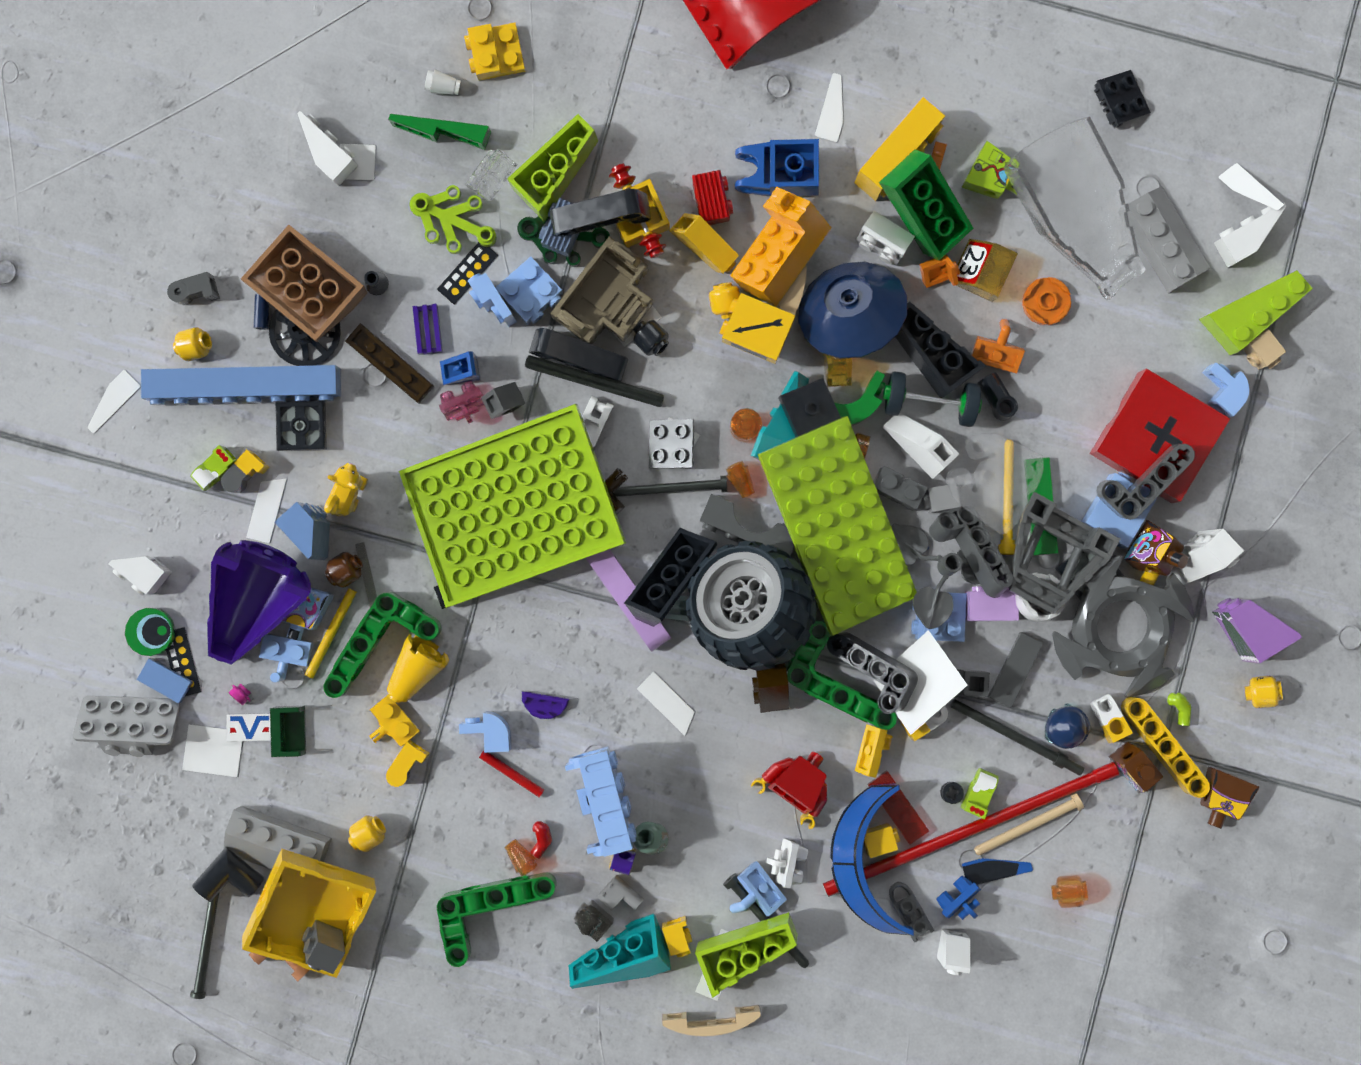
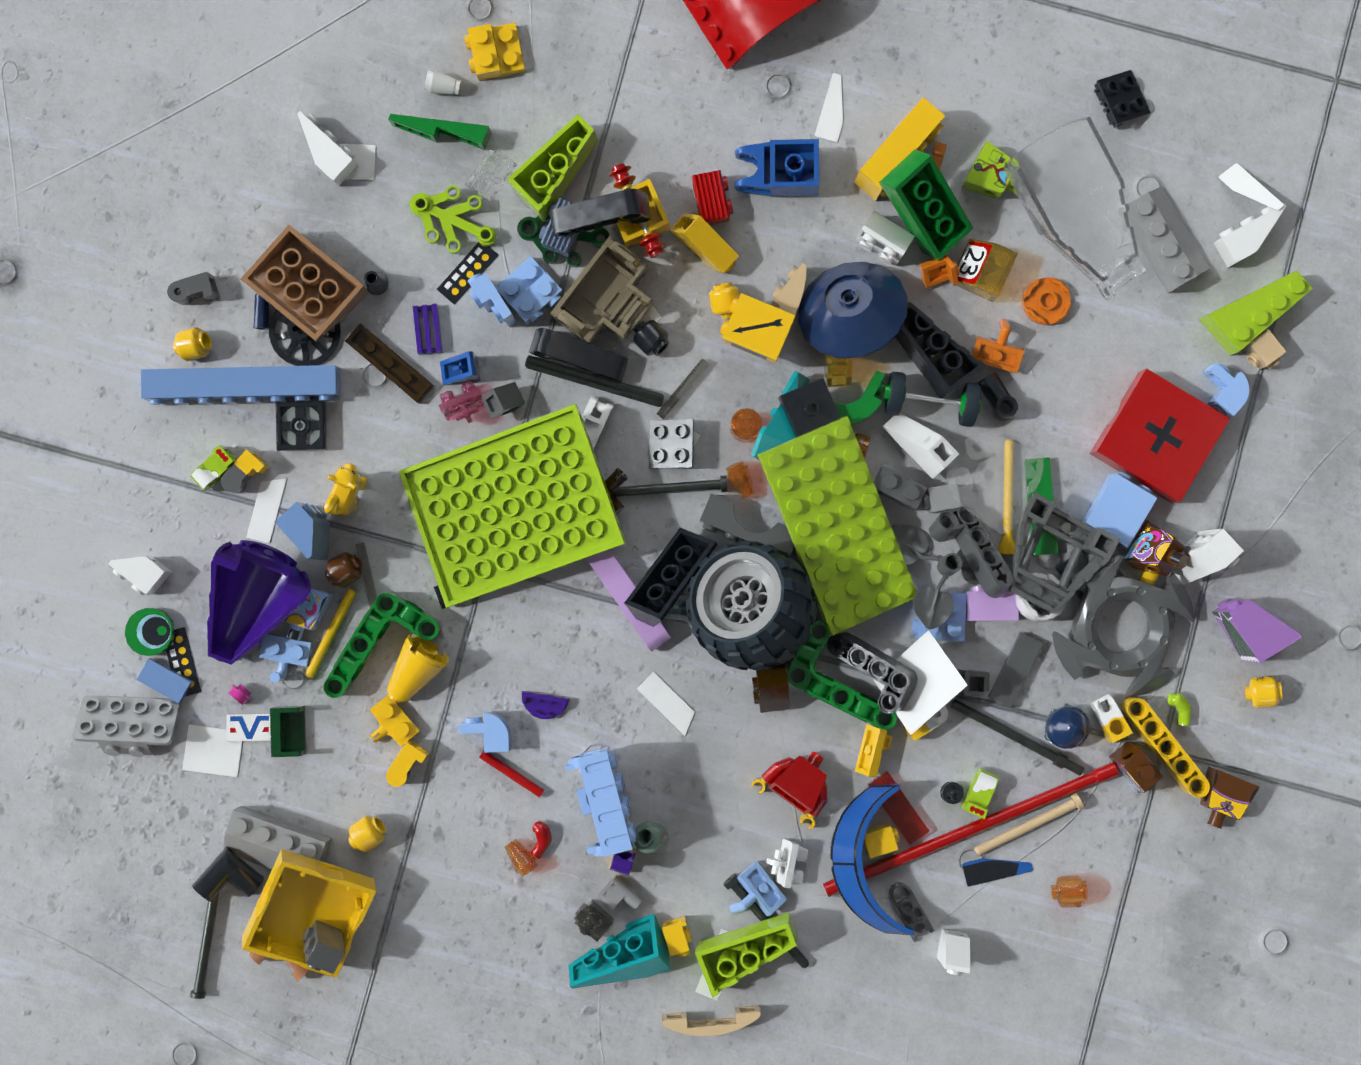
white sticker [88,370,140,433] -> none
green beam [437,872,557,967] -> none
light orange hinge [730,187,832,306] -> none
blue hips [936,875,982,920] -> none
dark grey beam [1096,444,1195,520] -> none
none -> clear smoke bar [656,359,709,420]

